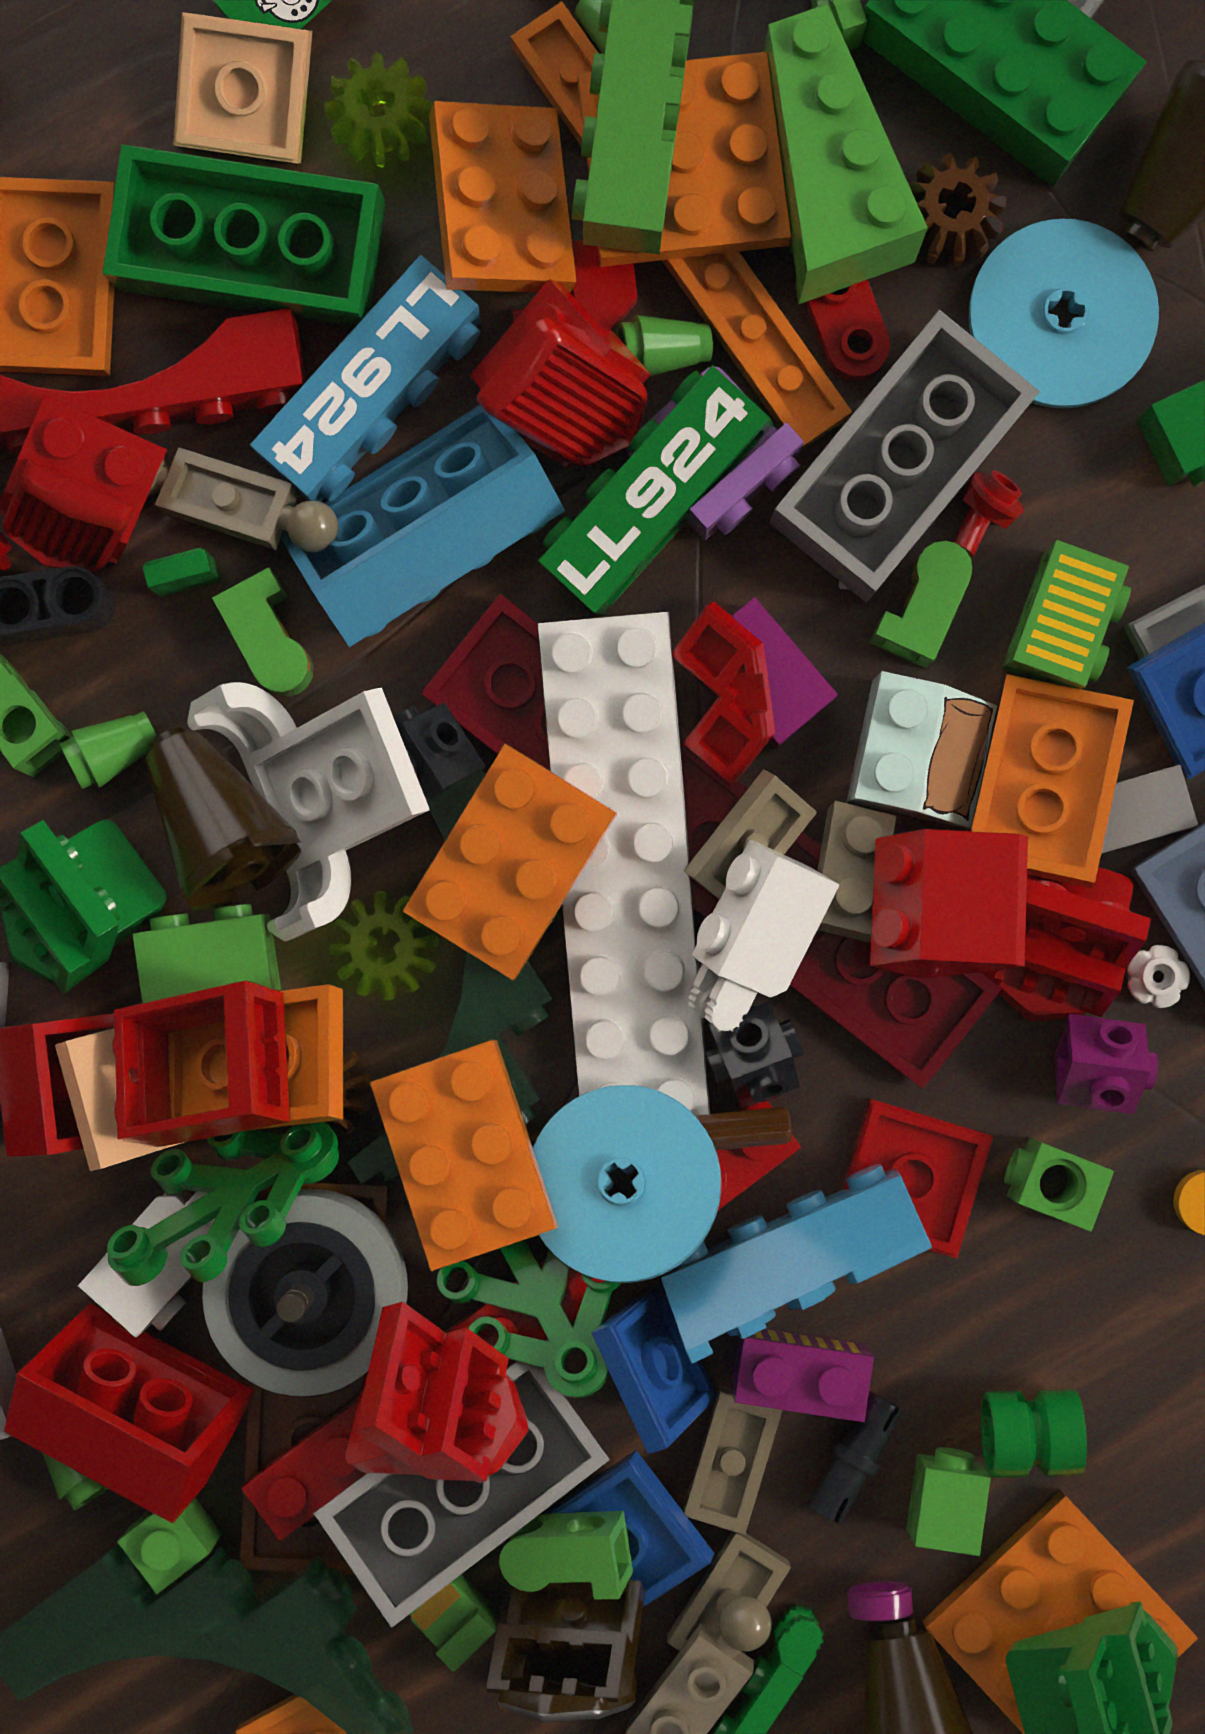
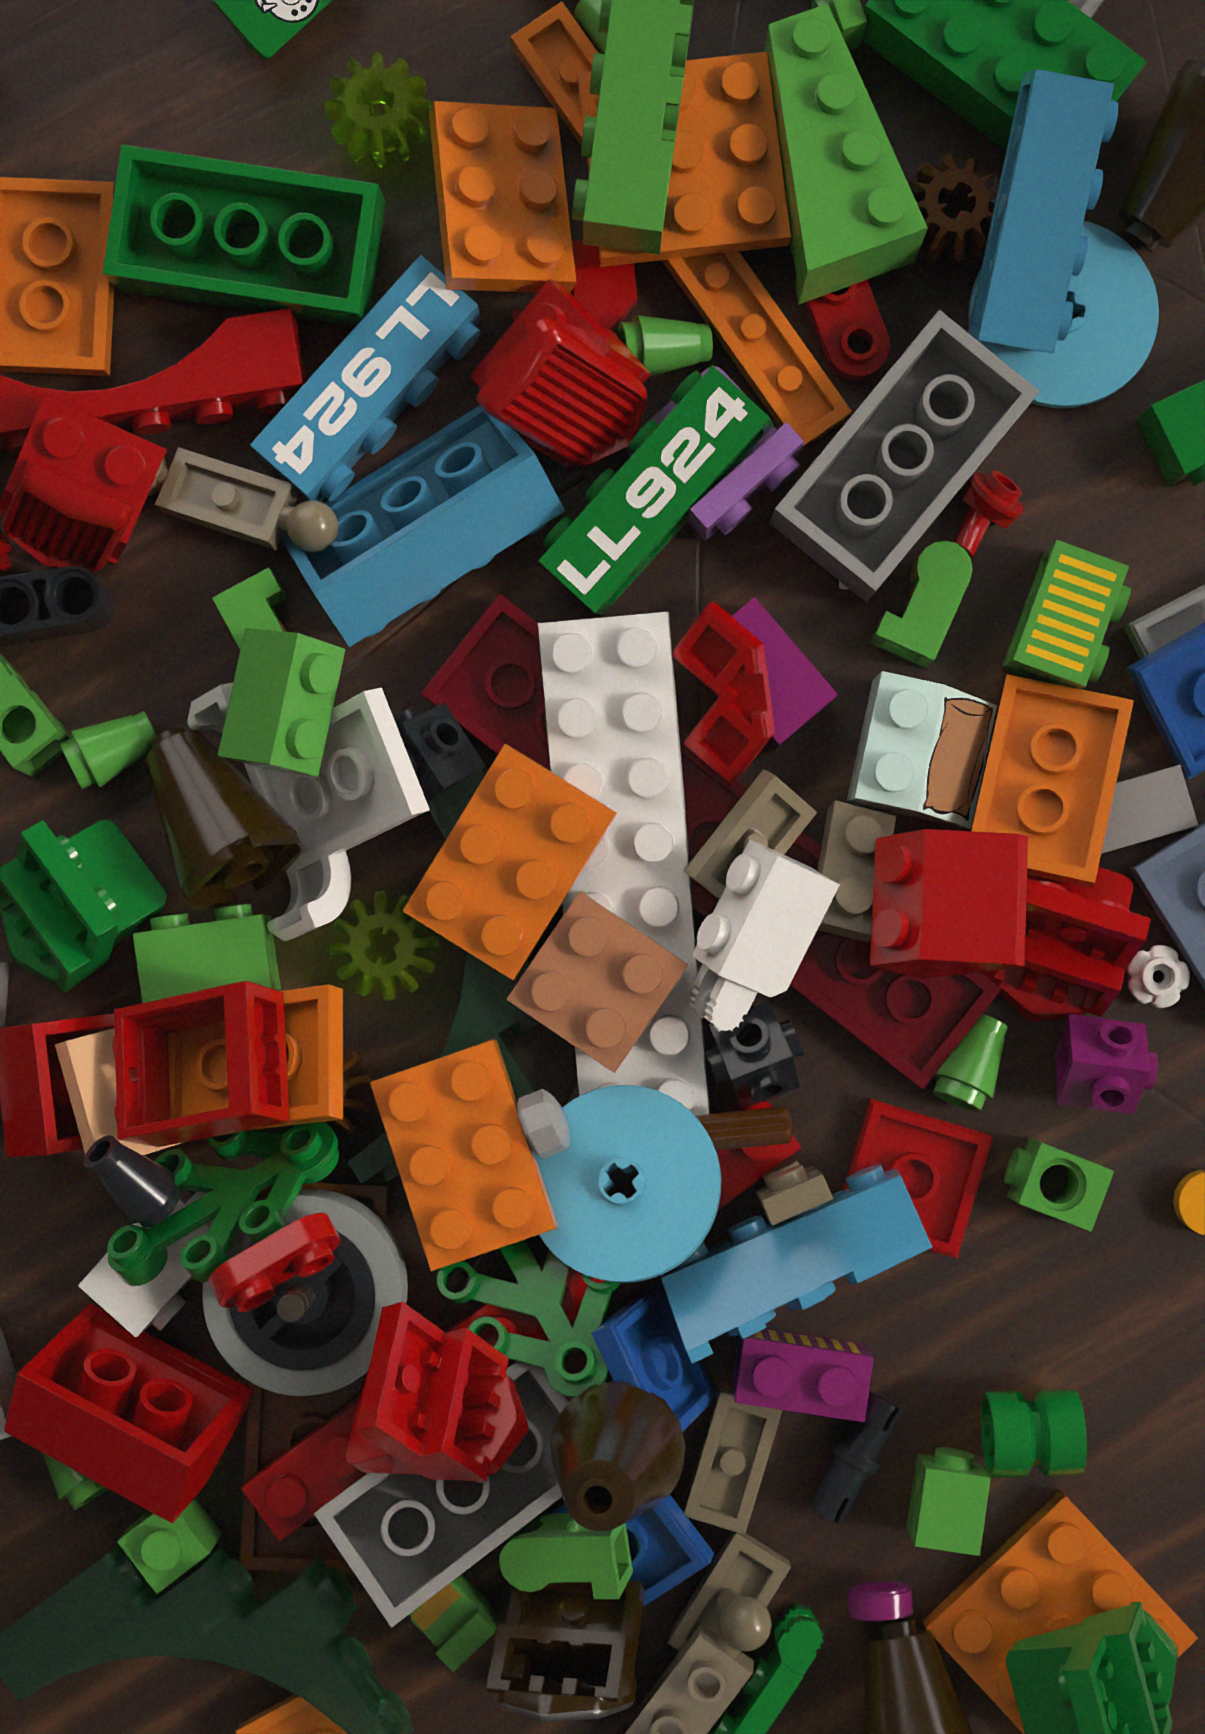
green tile [142,547,221,597] -> none
light nougat tile [173,12,312,163] -> none
none -> black cone [83,1135,180,1228]
none -> red plate [208,1213,341,1312]
none -> bright green brick [218,628,346,777]
none -> nougat plate [506,891,688,1073]
none -> light grey tile [517,1089,570,1159]
none -> dark brown cone [551,1380,686,1531]
none -> dark tan plate [754,1160,833,1225]
none -> bright green cone [933,1014,1008,1113]
none -> dark azure brick [968,69,1118,354]

